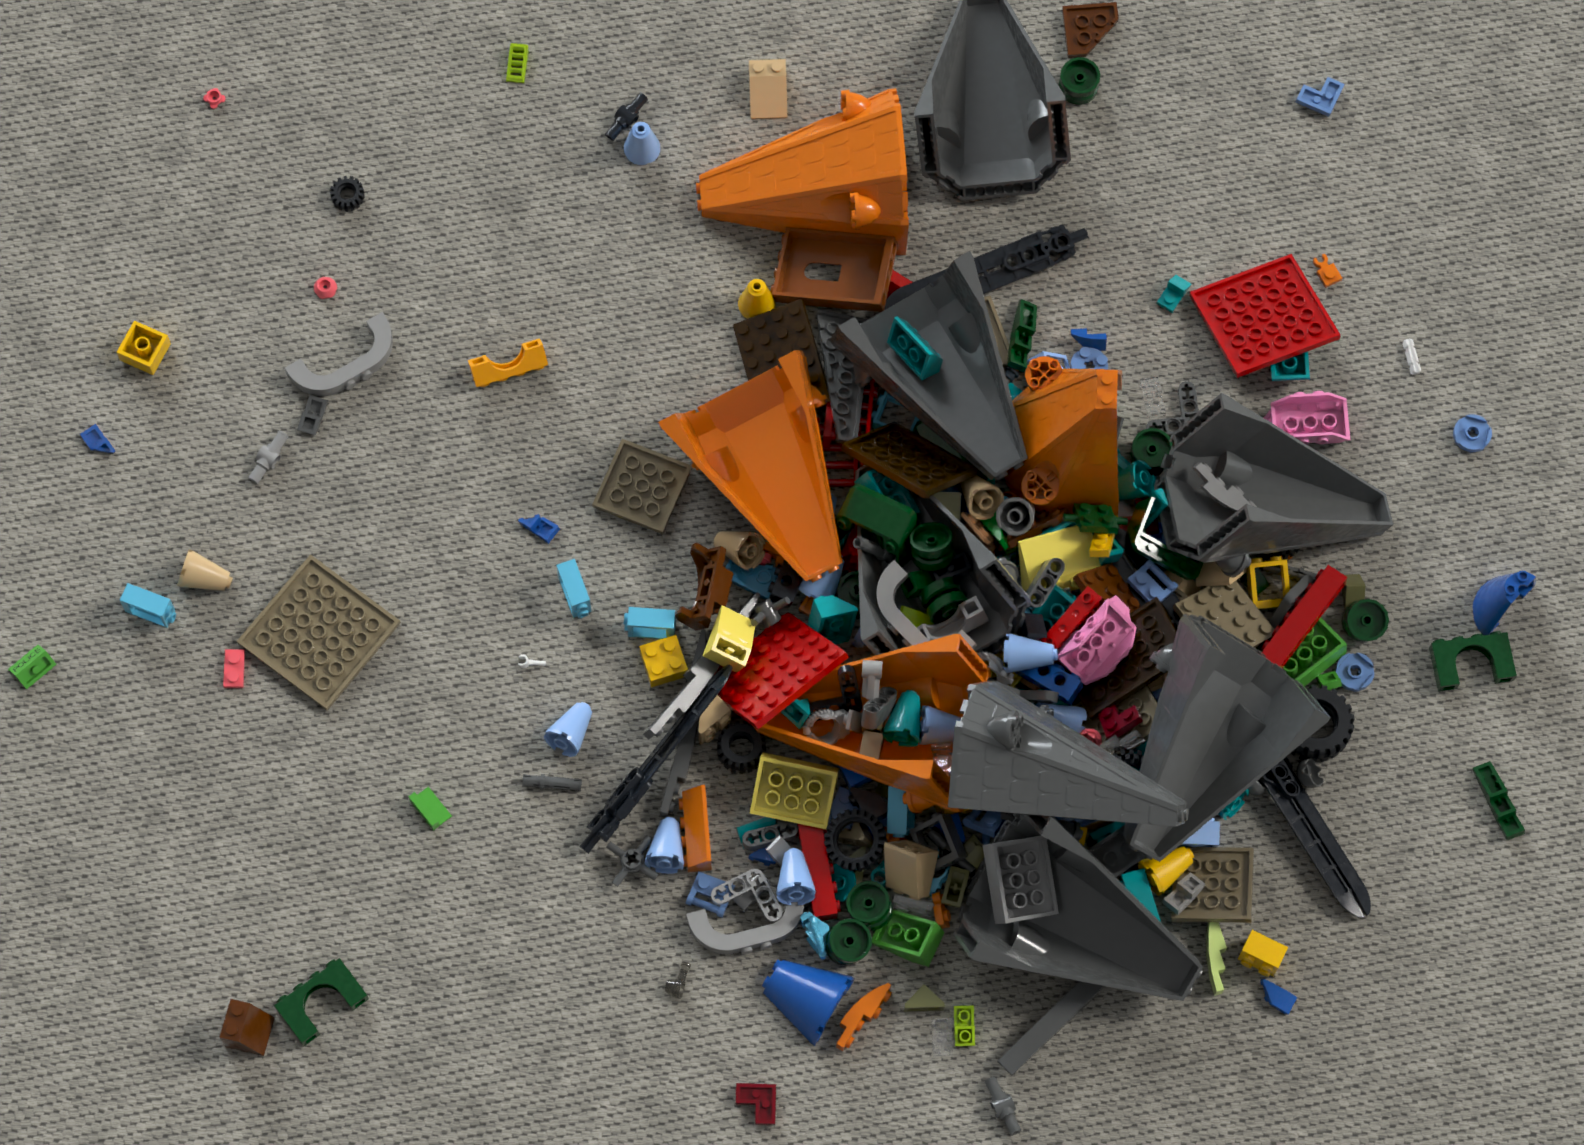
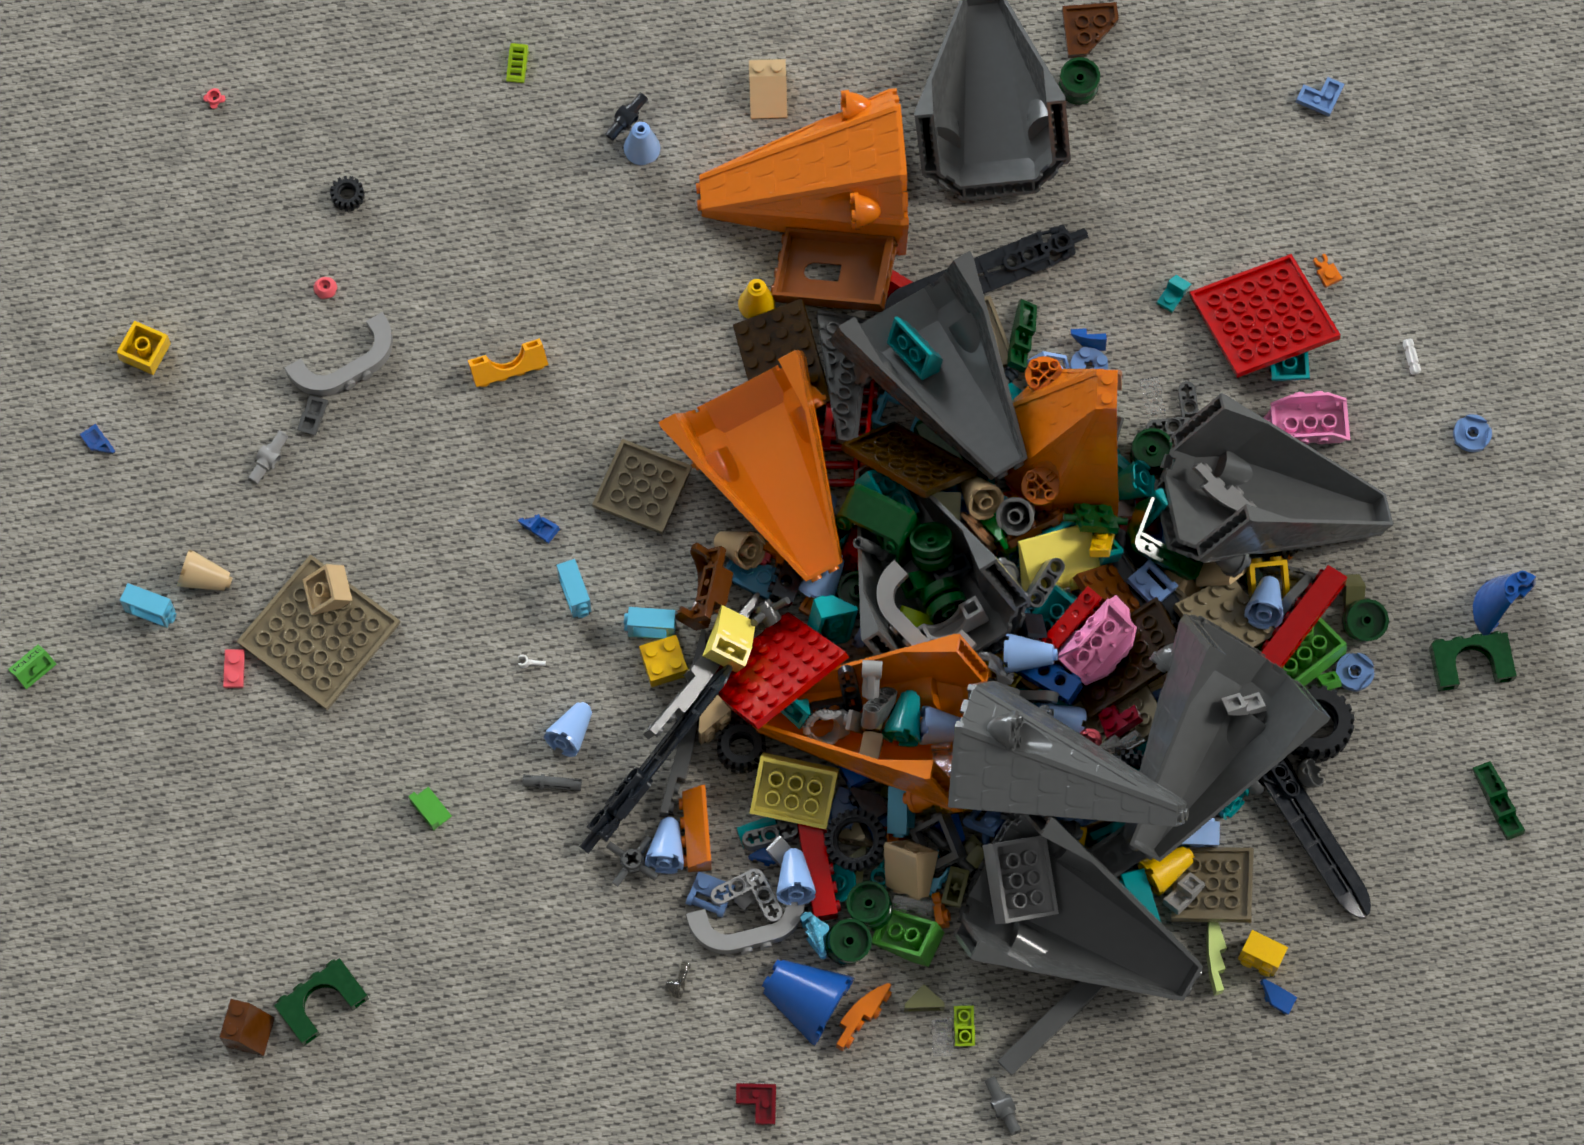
none -> tan slope [303,564,353,615]
none -> light grey slope [1221,692,1266,715]
none -> light blue cone [1244,576,1284,629]

